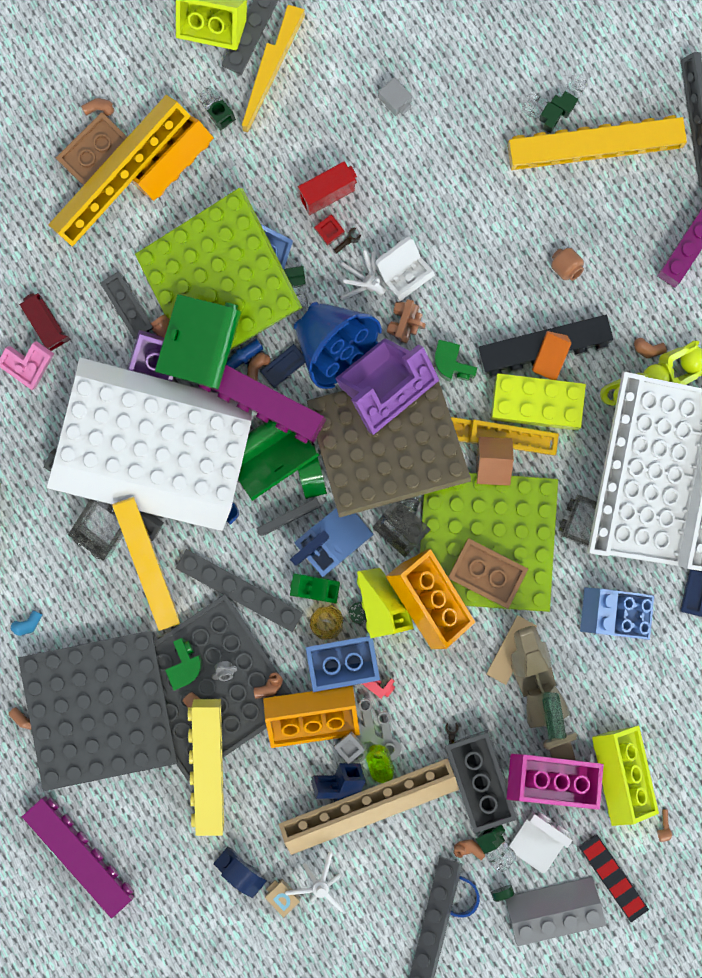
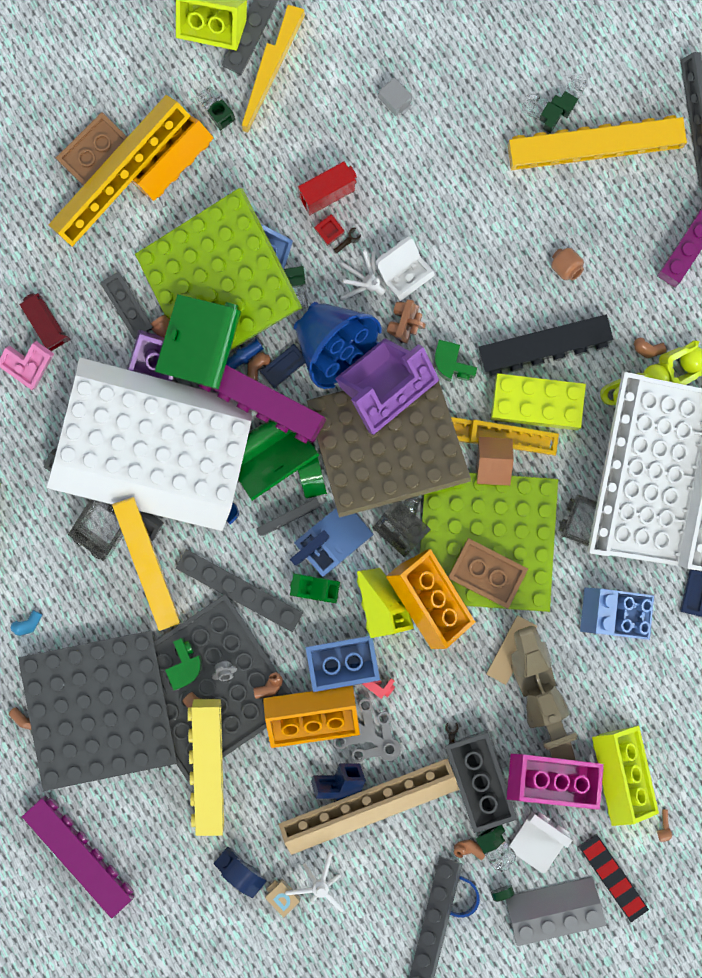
nougat arm [81,98,114,116] -> none
clear yellow hair [309,605,344,640] -> none
light grey plate [334,731,366,764] -> none
dark green tile [349,602,367,624] -> none
clear neon green plate [366,745,394,783] -> none
orange slope [532,331,571,380] -> none
clear green slope [542,692,566,741] -> none

